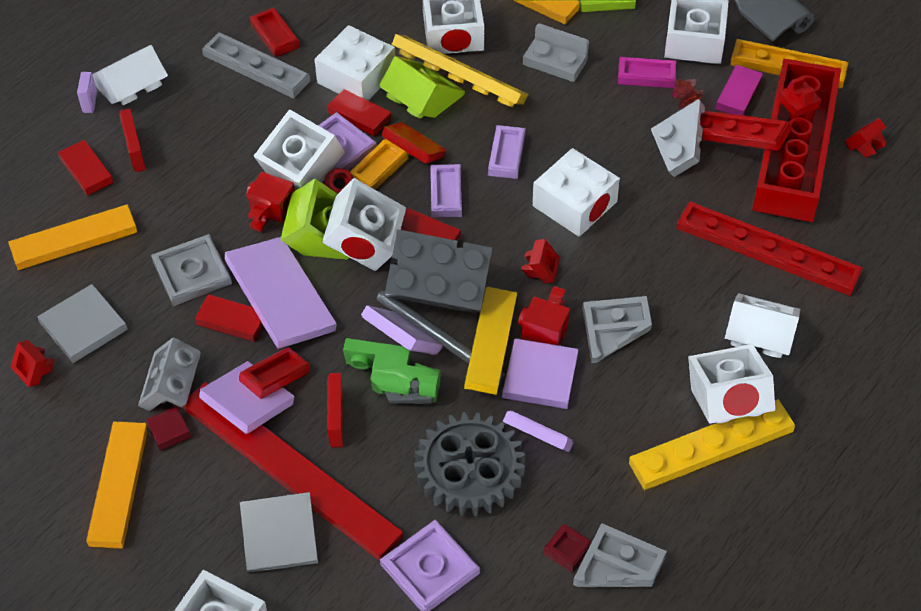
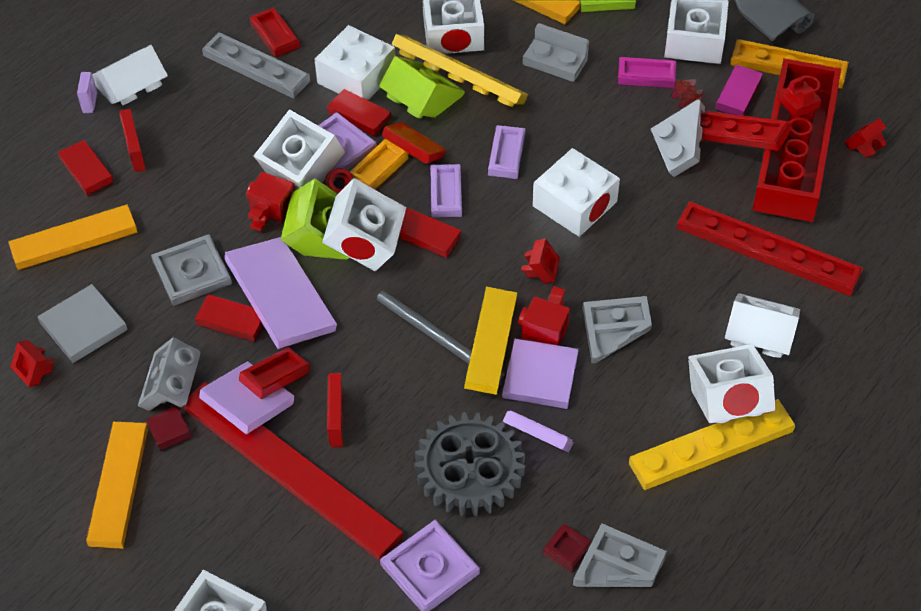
light grey tile [240,492,318,573] -> none
bright green plate [343,338,441,404] -> none
lavender tile [361,305,443,355] -> none
dark grey piece [385,229,492,314] -> none

